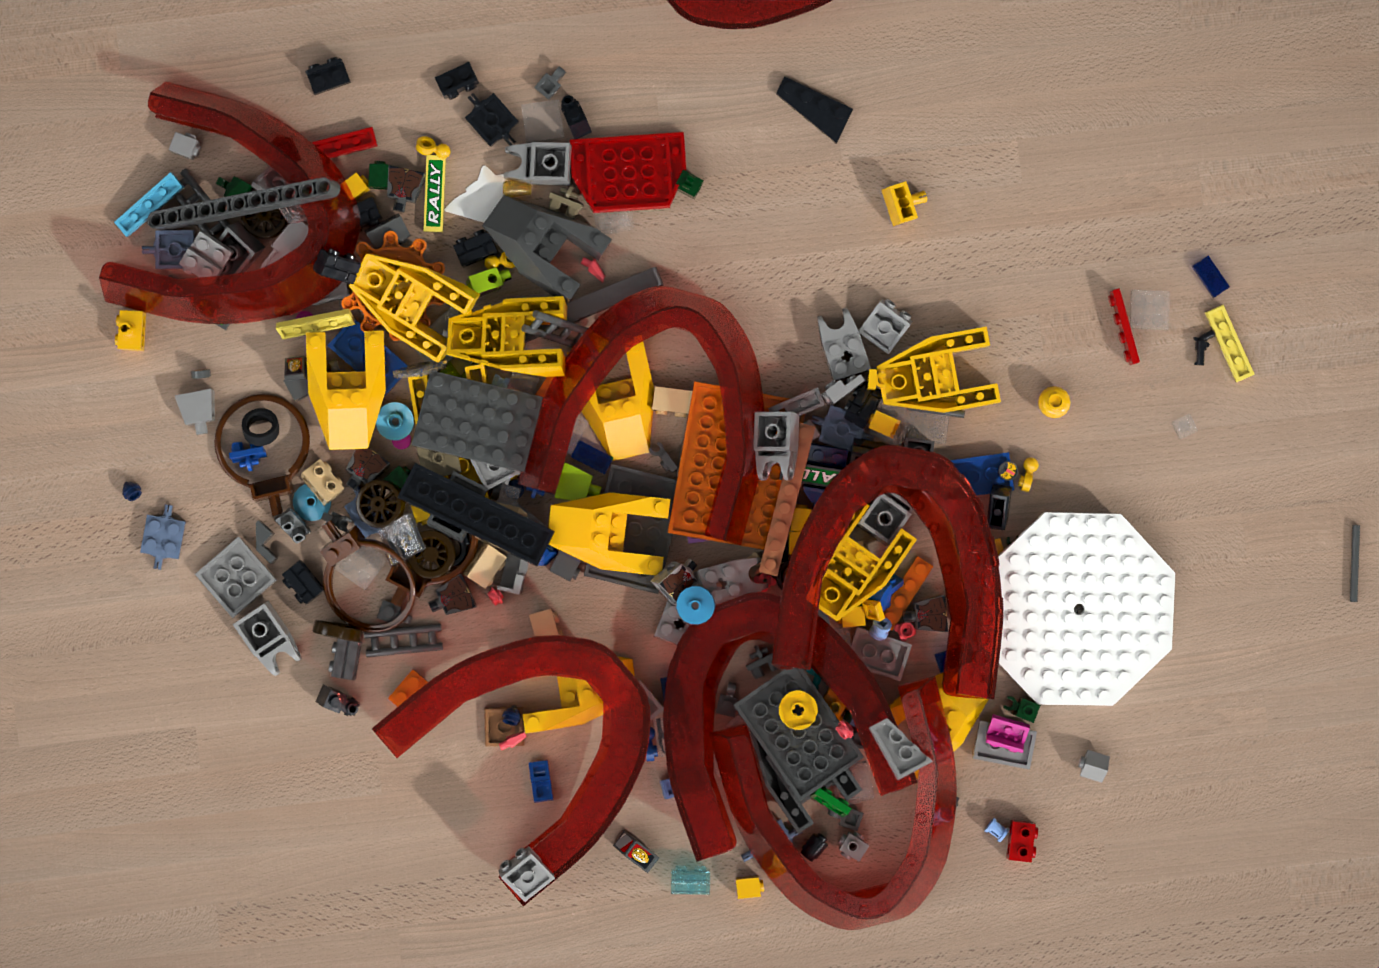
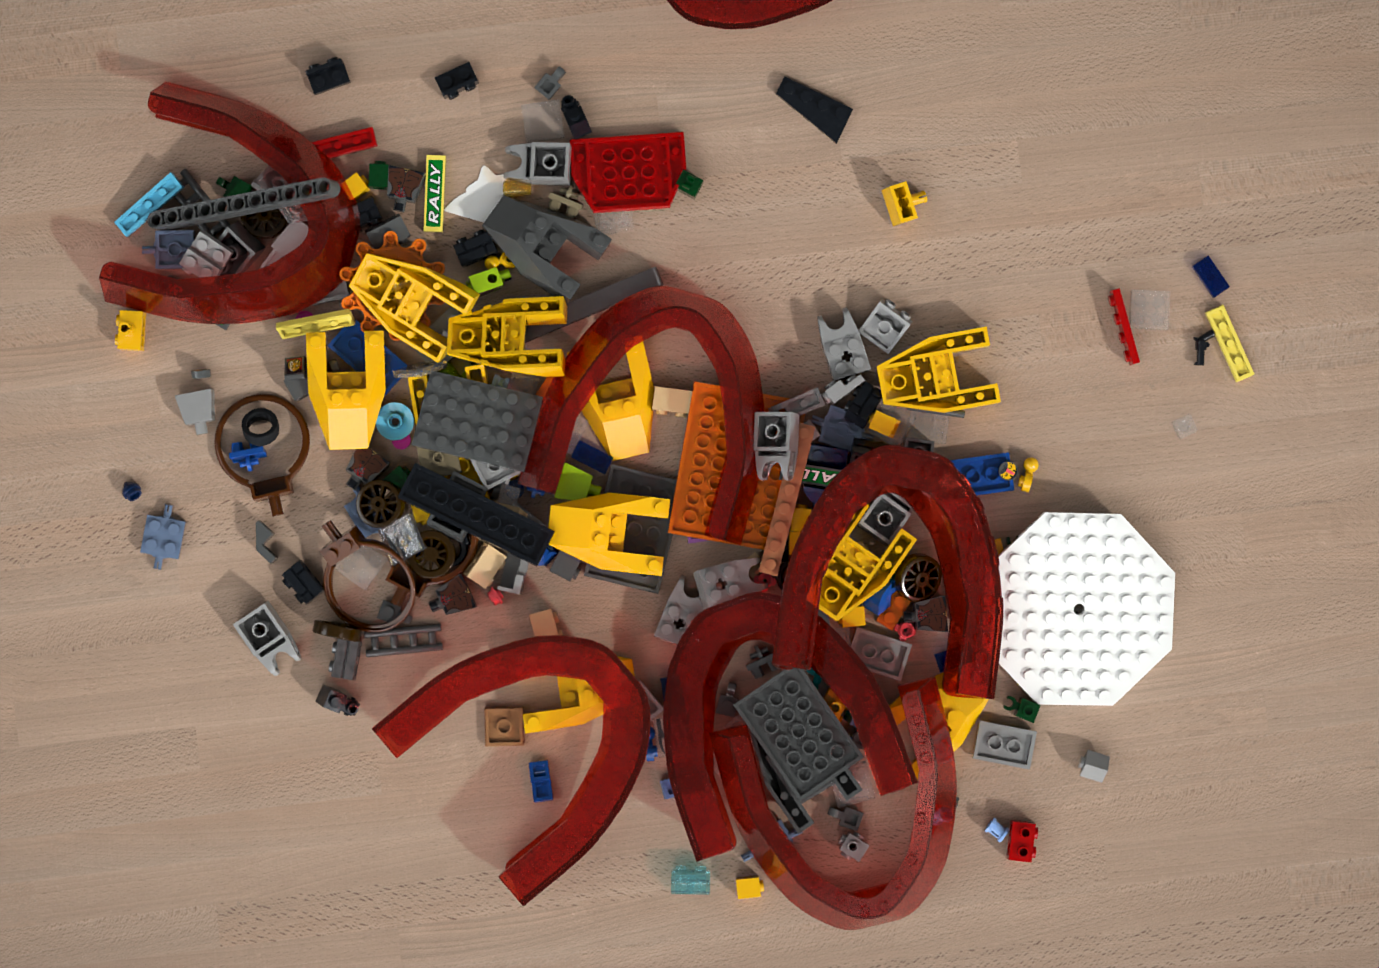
light grey brick [169,132,201,160] -> none
light grey plate [195,537,277,618] -> none
dark grey hips [274,507,311,543] -> none
medium azure dish [293,484,331,521] -> none
tan brick [300,459,344,506] -> none
black brick [313,248,361,284] -> none
dark grey plate [321,512,352,532] -> none
orange plate [388,669,439,721] -> none
yellow plate [415,136,451,159] -> none
black plate [465,93,519,147] -> none
light grey plate [498,846,555,902] -> none
coral bar [499,732,526,750] -> none
dark blue plate [502,705,522,726] -> none
dark grey bar [521,310,595,350] -> none
coral bar [581,257,605,283] -> none
slope [613,830,659,873] -> none
dark grey plate [649,442,678,473] -> none
torso [651,559,698,606] -> none
dark azure plate [676,586,715,625] -> none
yellow plate [779,690,818,730] -> none
black brick [800,833,828,862] -> none
green plate [810,787,852,817] -> none
coral plate [836,720,854,740] -> none
yellow tile [862,599,885,621] -> none
yellow tile [867,369,886,390] -> none
light blue wheel [869,617,892,641] -> none
light grey wing [869,718,933,780] -> none
black brick [986,484,1012,531] -> none
dark pink bracket [986,714,1030,753] -> none
yellow piece [1038,386,1071,418] -> none
dark grey bar [1350,525,1360,602] -> none
none -> dark brown wheel [895,553,942,602]

